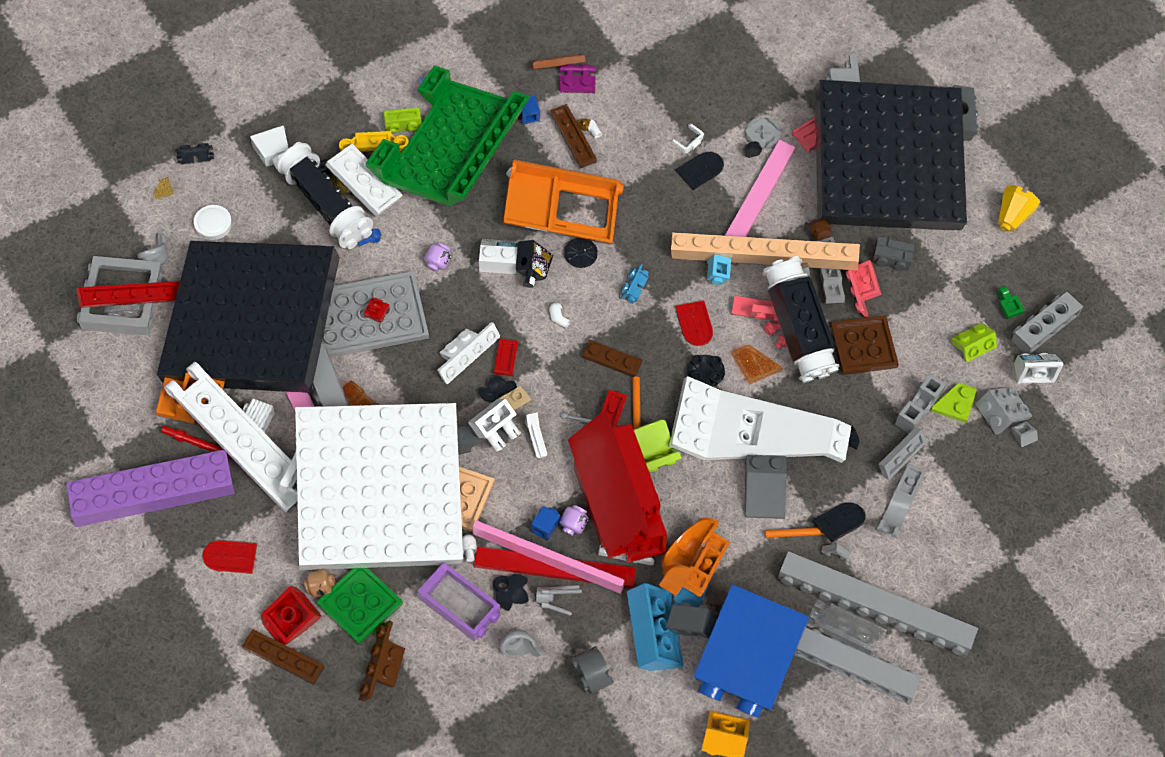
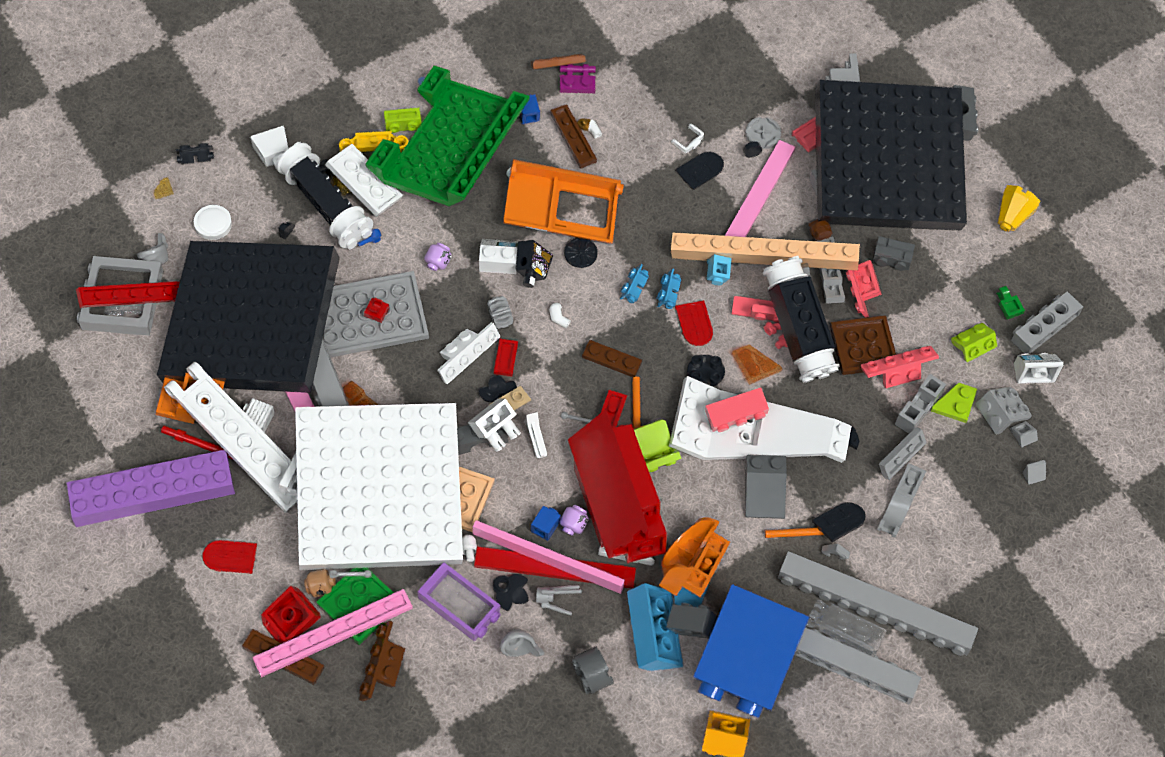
none -> bright pink tile [252,589,413,677]
none -> black tile [278,221,295,240]
none -> light grey hinge [329,570,372,578]
none -> light grey gear [487,296,513,329]
none -> dark azure hinge [657,269,681,309]
none -> coral brick [705,388,769,432]
none -> coral bracket [861,346,939,388]
none -> light grey slope [1023,460,1046,484]

